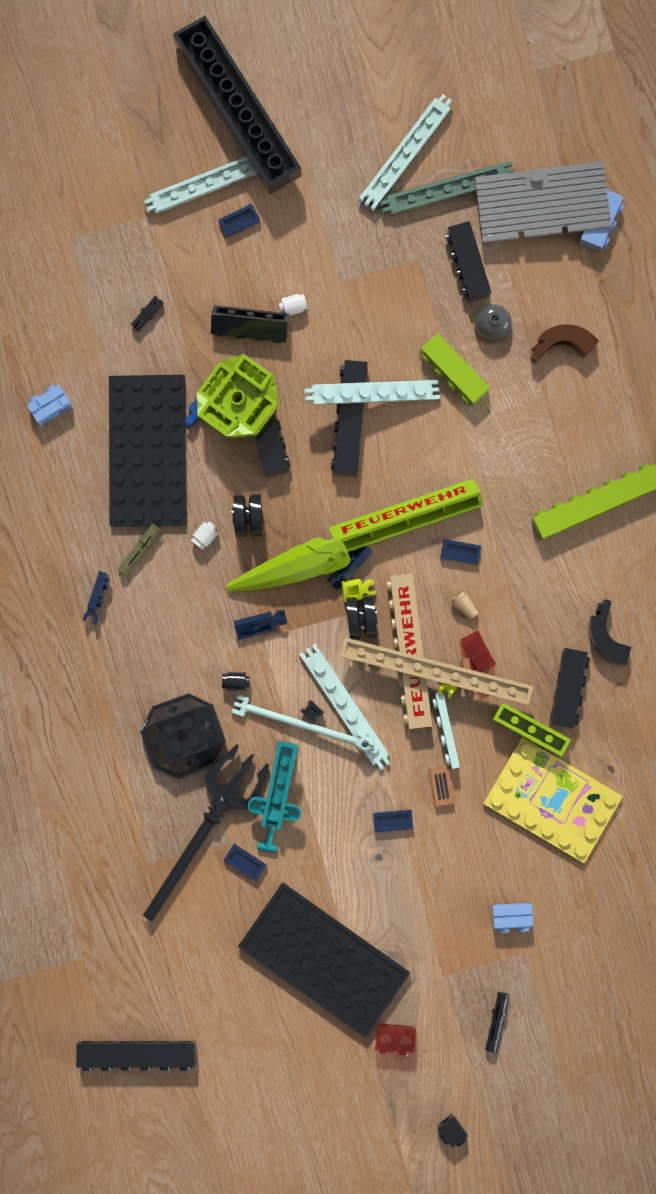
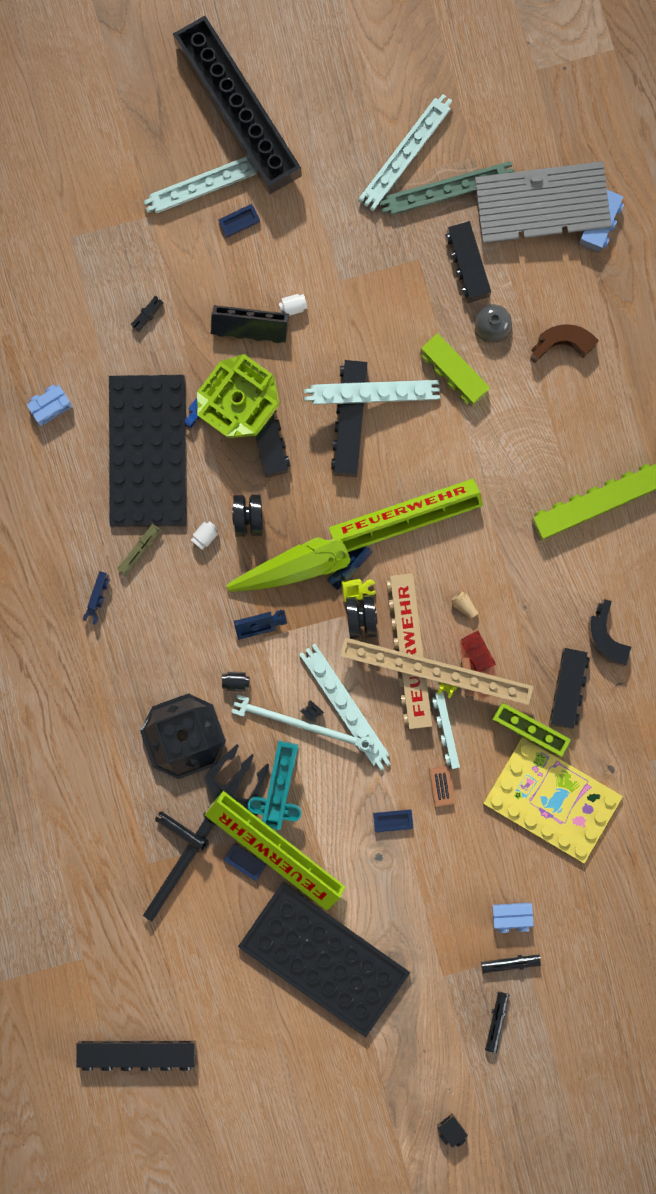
clear red brick [375,1023,416,1056] -> none
dark blue tile [440,539,481,565] -> none
none -> black pin [155,811,209,853]
none -> lime brick [205,791,345,911]
none -> black pin [481,954,541,974]

